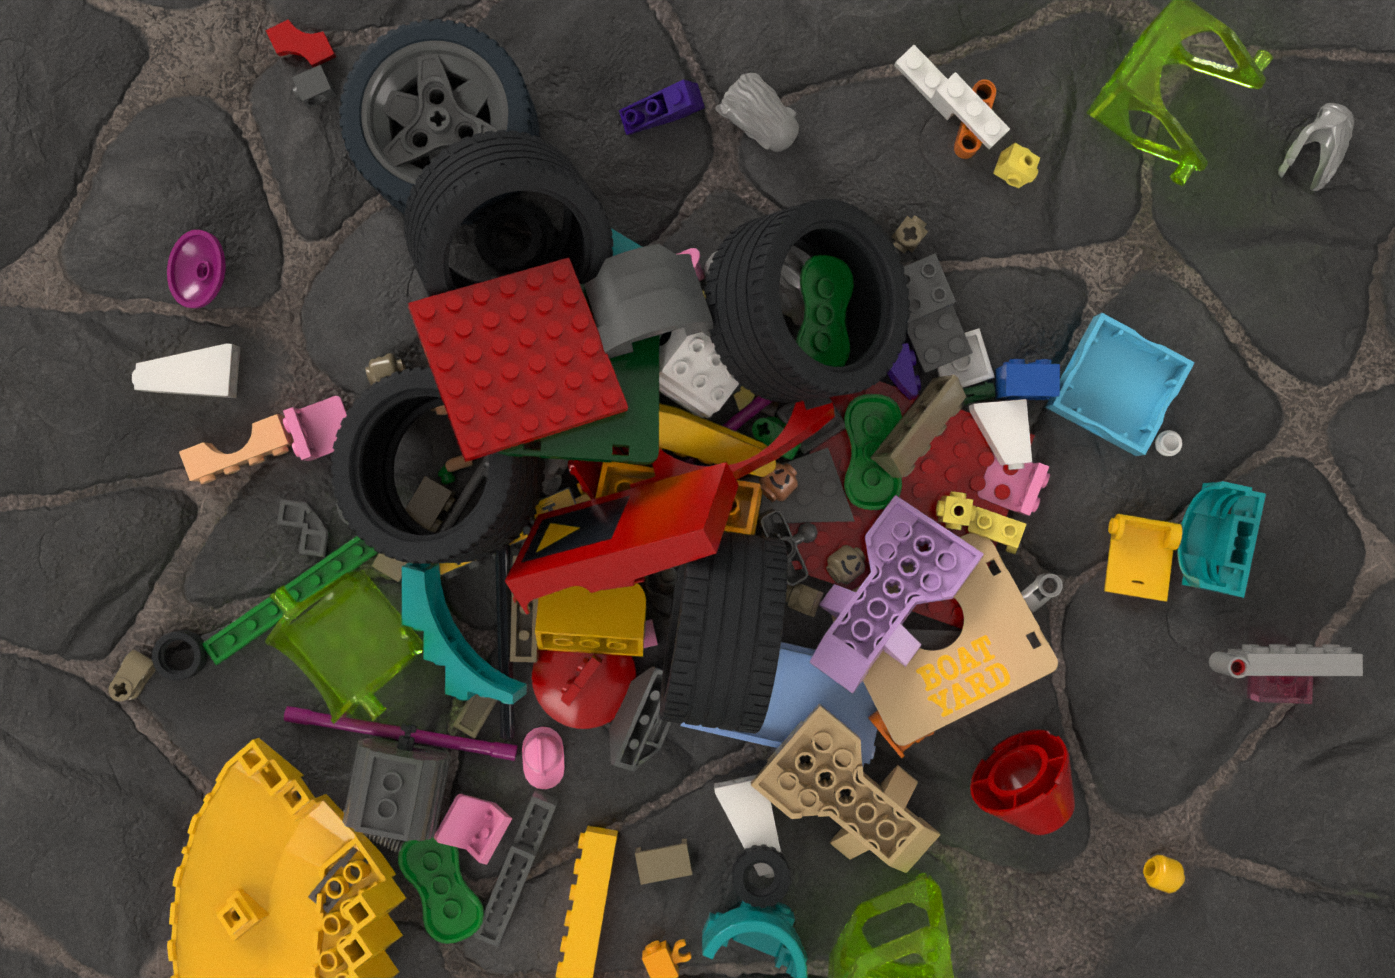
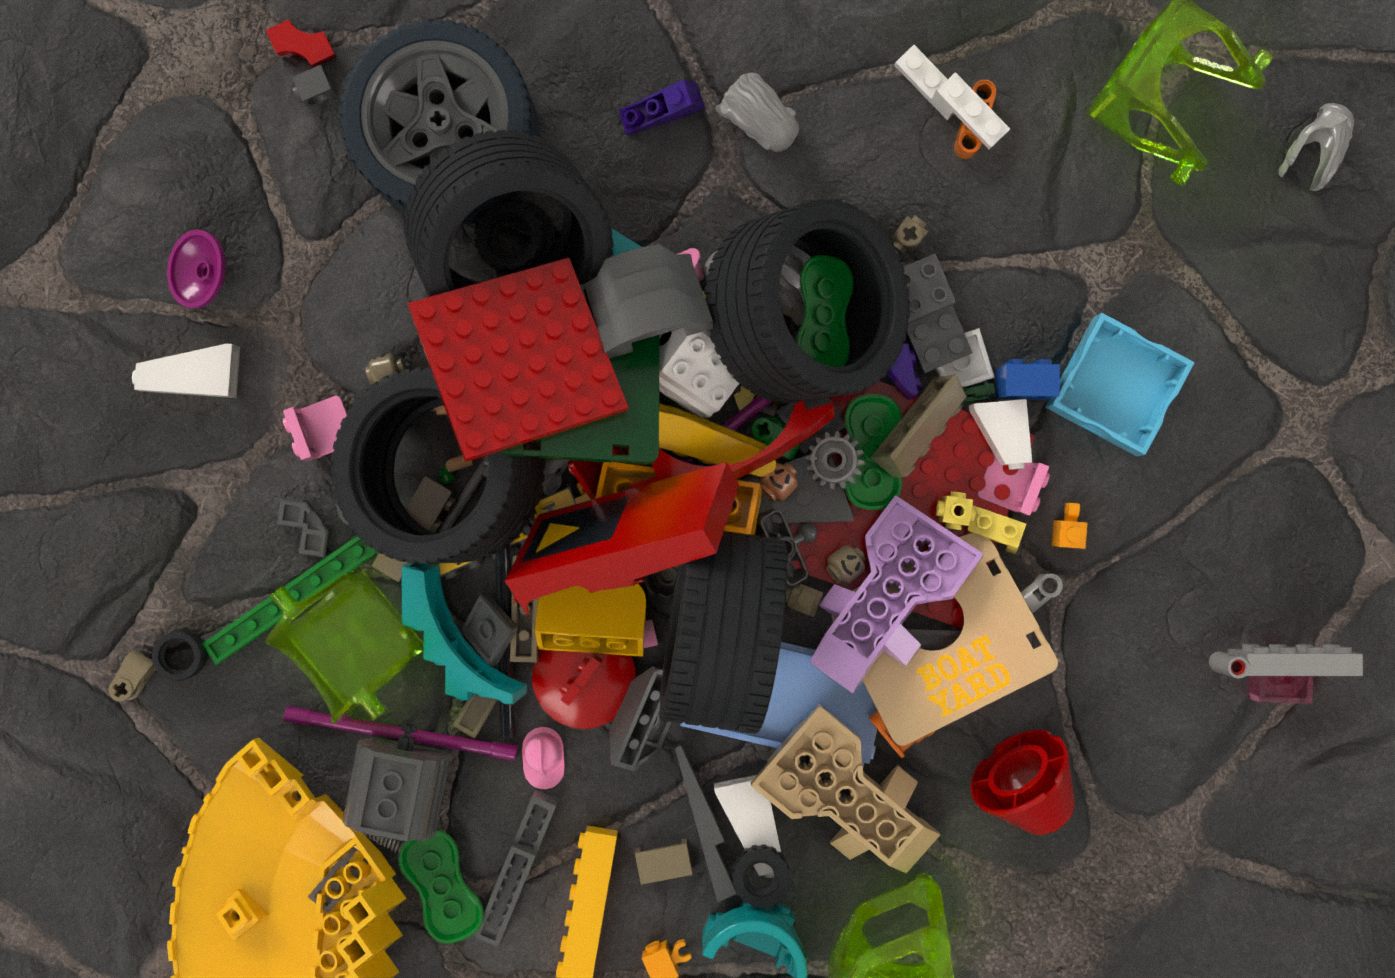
light nougat arch [179,414,294,484] -> none
bright pink bracket [434,794,512,865] -> none
light yellow brick [993,143,1040,188] -> none
yellow door [1104,514,1182,602] -> none
yellow head [1143,855,1185,893] -> none
white plate [1155,430,1182,456] -> none
teal piece [1178,481,1266,598] -> none
none -> dark grey tile [461,592,518,667]
none -> dark grey slope [675,742,736,902]
none -> light grey gear [806,431,865,490]
none -> light orange brick [1052,503,1087,549]

